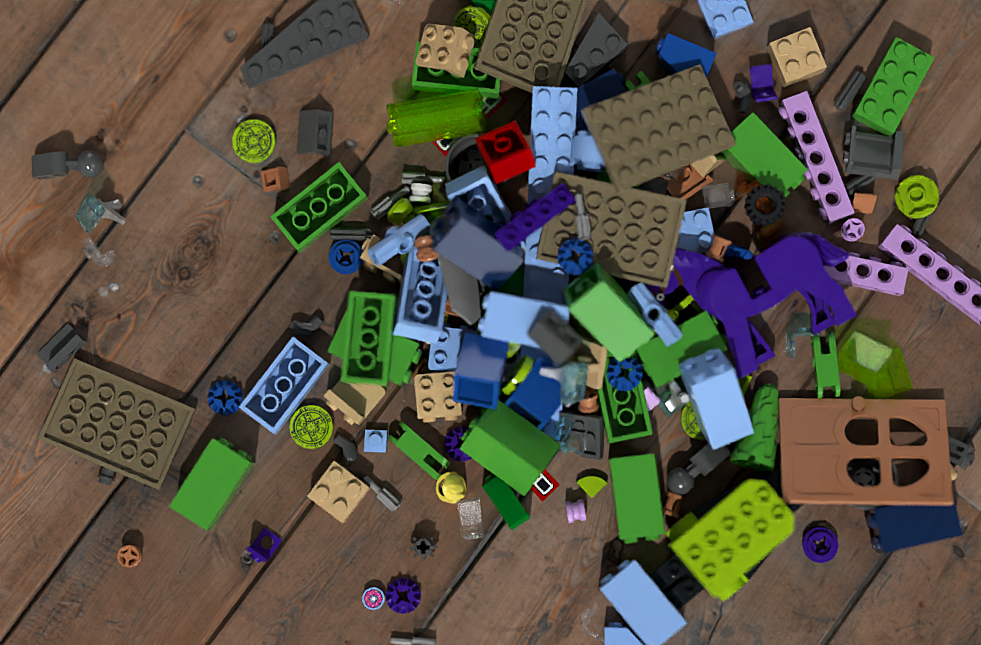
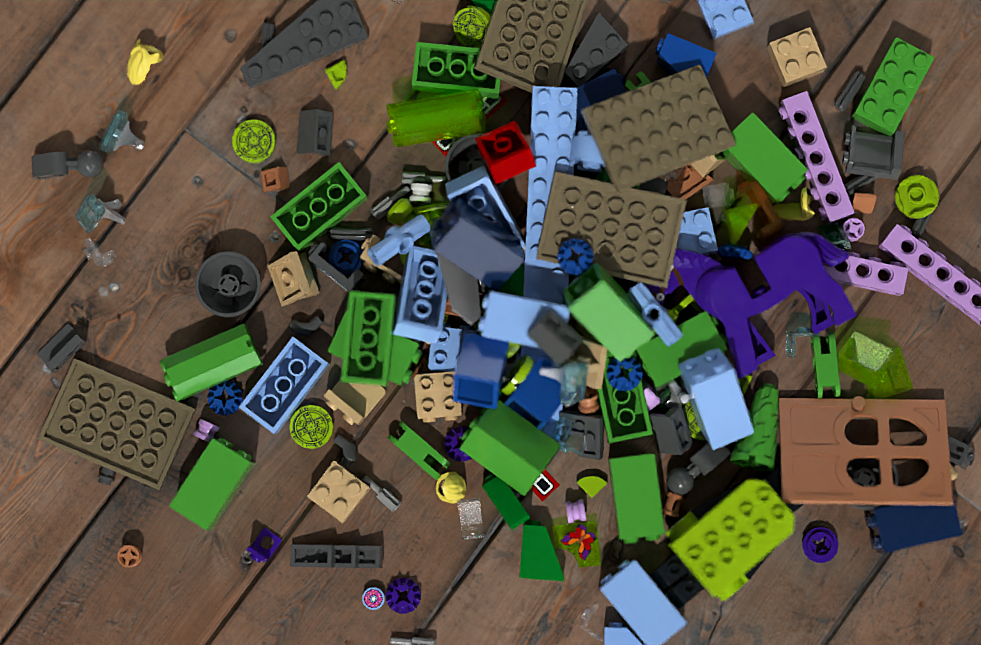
light blue plate [364,429,387,453] -> none
dark grey gear [410,533,437,561] -> none
nougat wheel [414,236,439,262] -> none
tan bracket [416,23,475,78] -> none
dark purple bracket [495,184,576,252] -> none
light grey axle [575,193,591,240] -> none
nougat bush [705,234,732,262] -> none
dark grey arm [733,81,753,114] -> none
black tyre [744,184,786,226] -> none
dark purple bracket [749,64,778,102] -> none
none -> clear light blue piece [97,110,145,153]
none -> light yellow piece [127,39,164,85]
none -> bright green brick [159,324,263,401]
none -> lavender wheel [193,419,220,442]
none -> dark grey piece [195,252,261,317]
none -> tan bracket [268,251,320,307]
none -> dark grey slope [290,544,383,568]
none -> dark grey panel [308,242,366,293]
none -> lime tile [325,60,347,90]
none -> green slope [519,520,564,582]
none -> clear neon green tile [552,521,601,568]
none -> dark grey panel [649,405,693,455]
none -> clear neon green slope [720,203,759,245]
none -> light yellow piece [769,188,815,221]
none -> plate [817,222,851,250]

